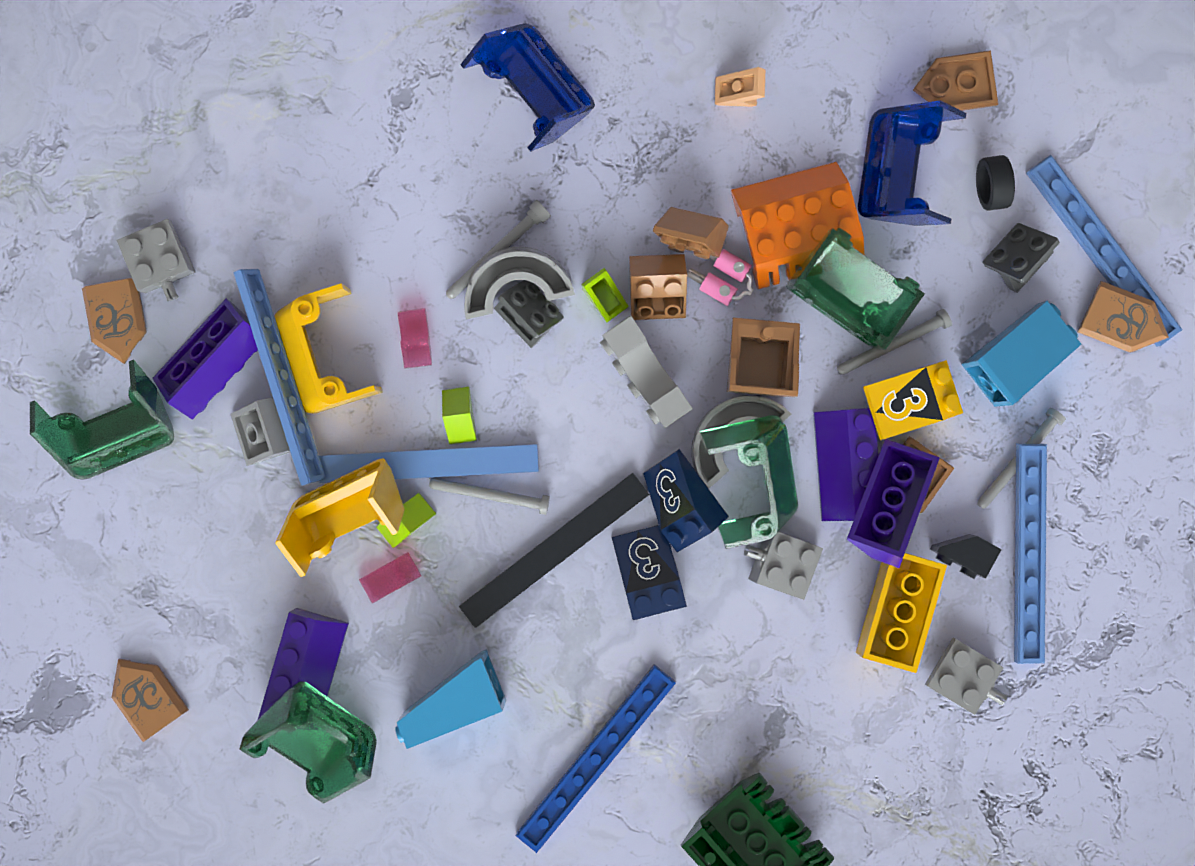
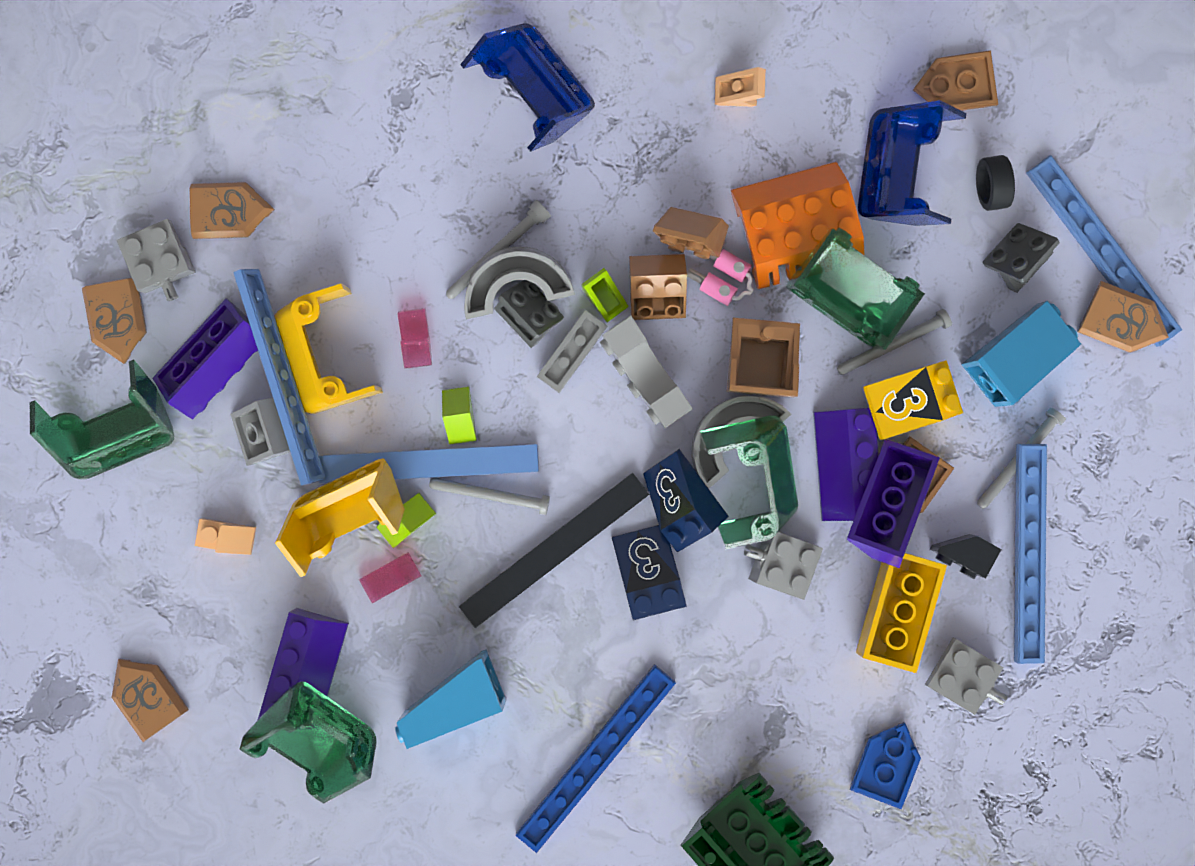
none -> medium nougat tile [189,182,275,239]
none -> light nougat slope [195,518,256,555]
none -> light grey plate [537,310,608,393]
none -> blue tile [850,722,921,810]

